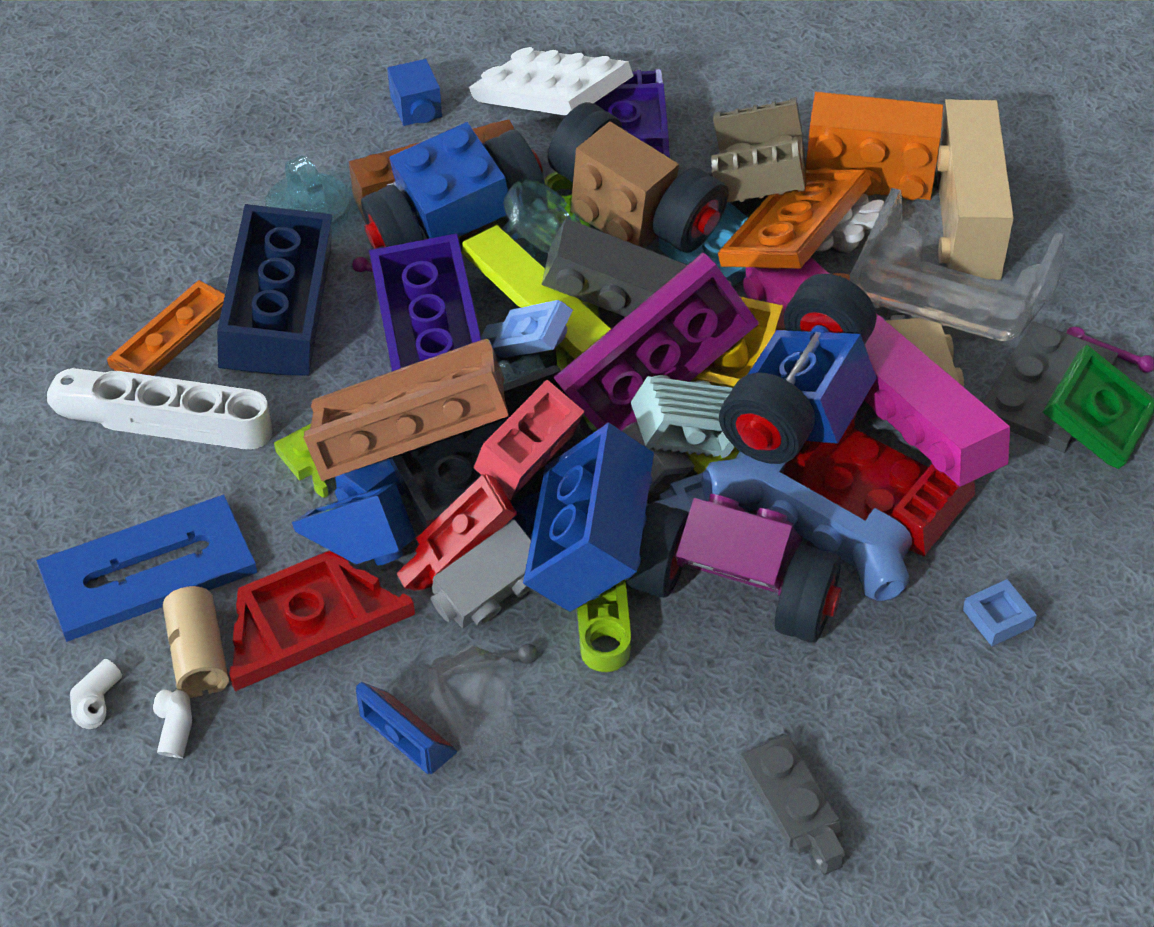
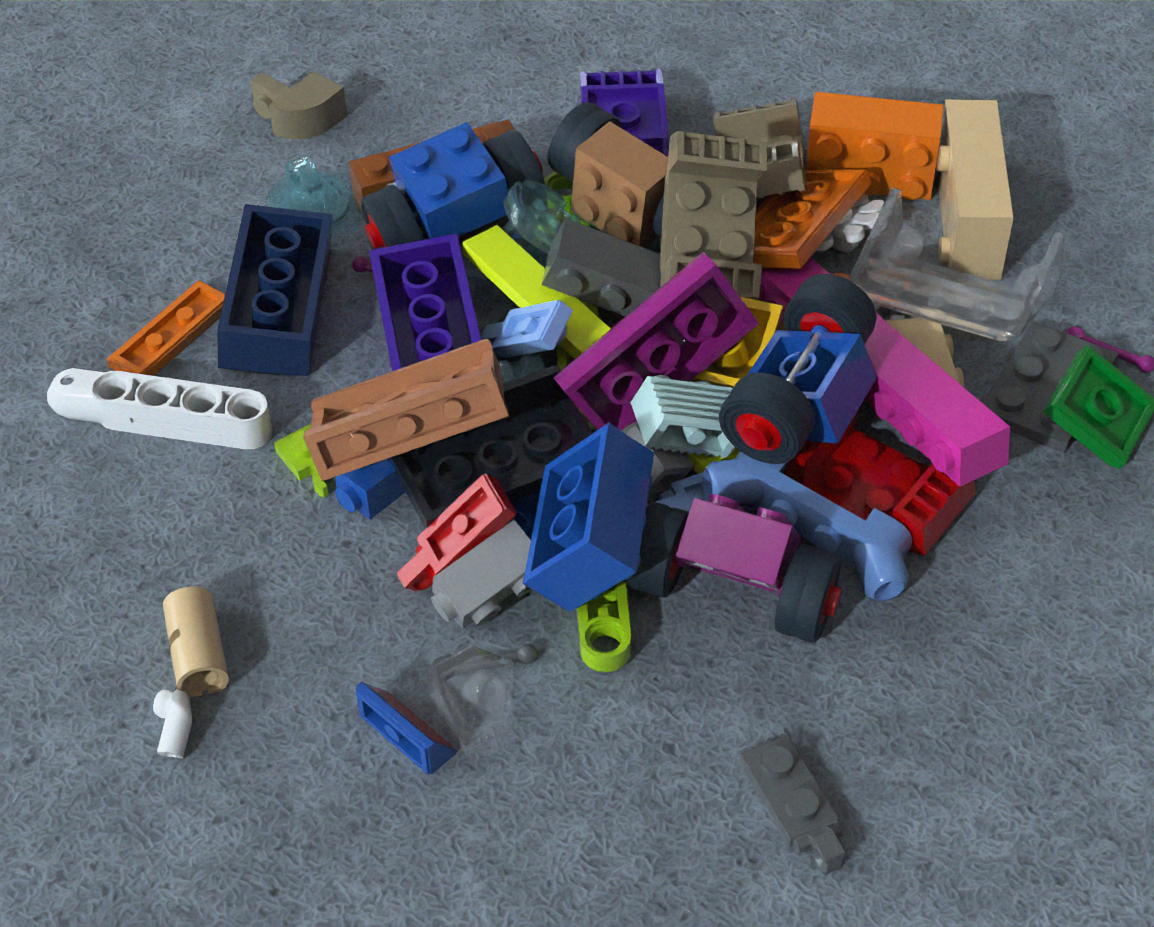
blue piece [36,494,258,642] -> none
white arm [70,659,122,729] -> none
red wing [229,550,415,691] -> none
blue slope [292,483,416,566] -> none
blue brick [387,59,442,126] -> none
white plate [469,47,633,115] -> none
coral brick [474,380,585,500] -> none
medium blue plate [963,579,1037,646] -> none
none -> dark tan brick [250,71,347,139]
none -> dark tan plate [660,131,767,300]

